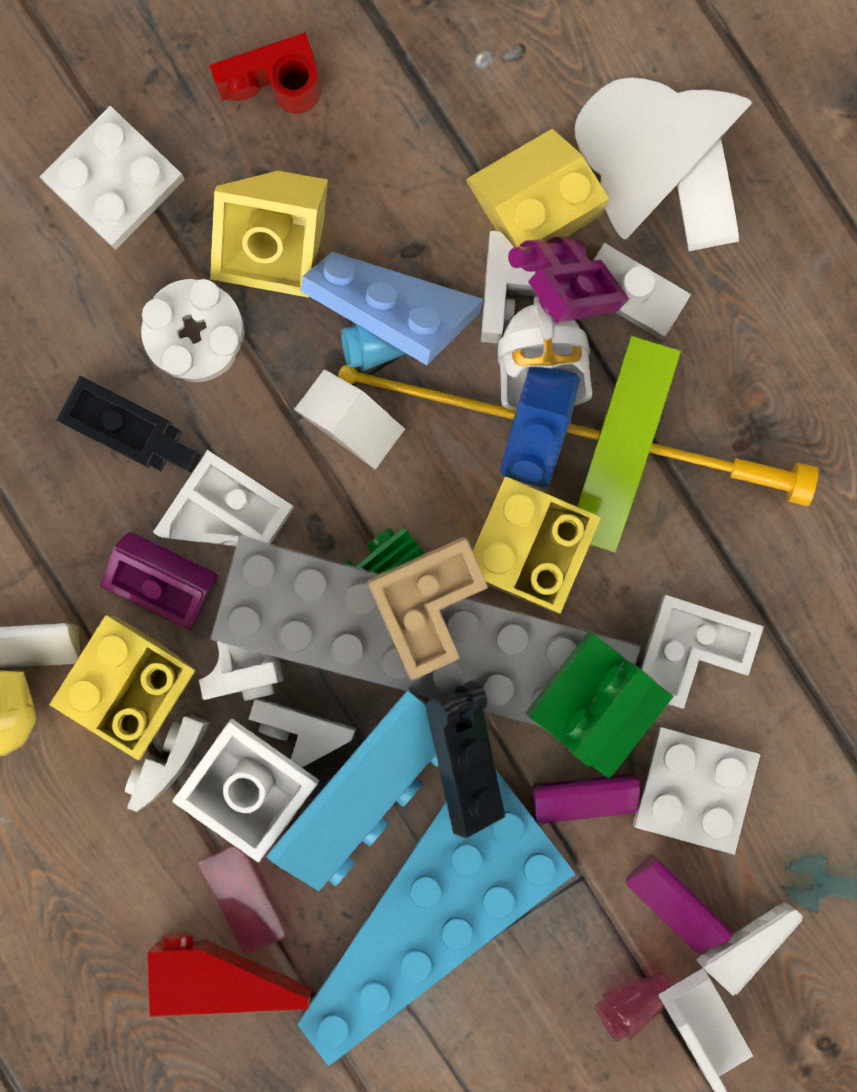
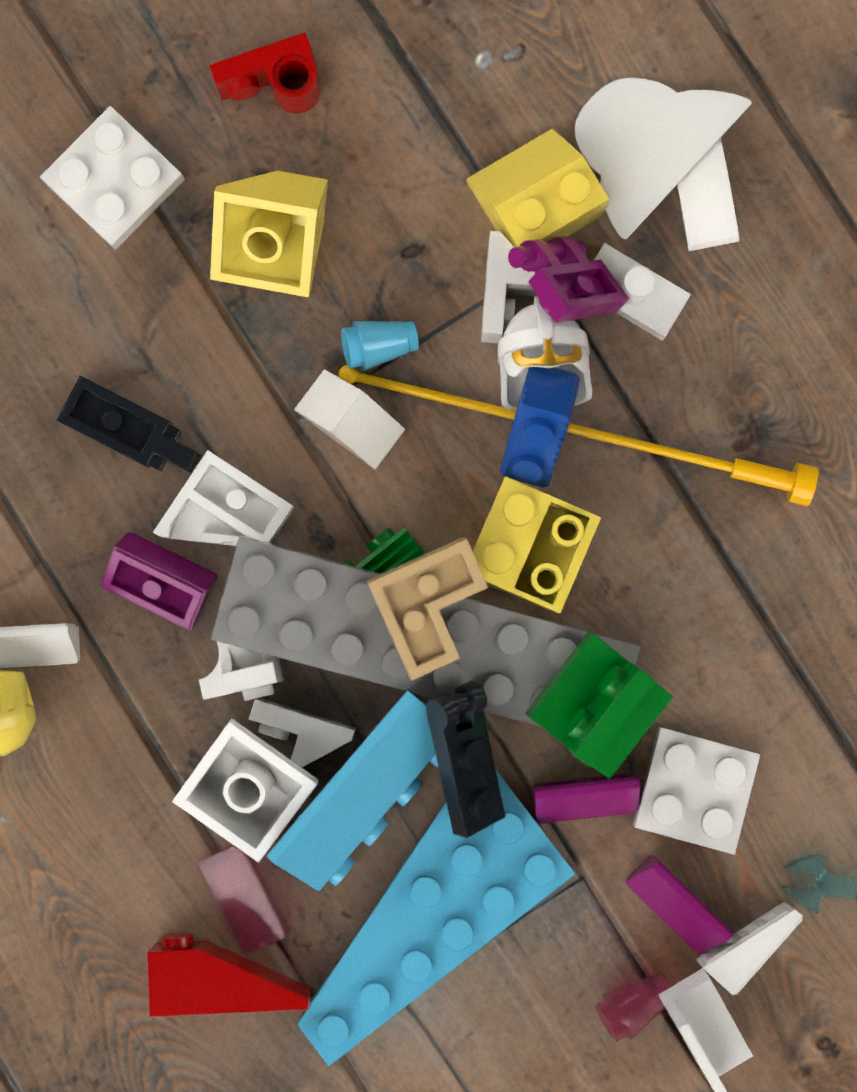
light yellow slope [49,615,196,761] -> none
white slope [125,715,210,812] -> none
white plate [141,279,245,383] -> none
light blue wing [301,252,484,365] -> none
lime slope [576,336,681,553] -> none
white plate [640,595,764,709] -> none

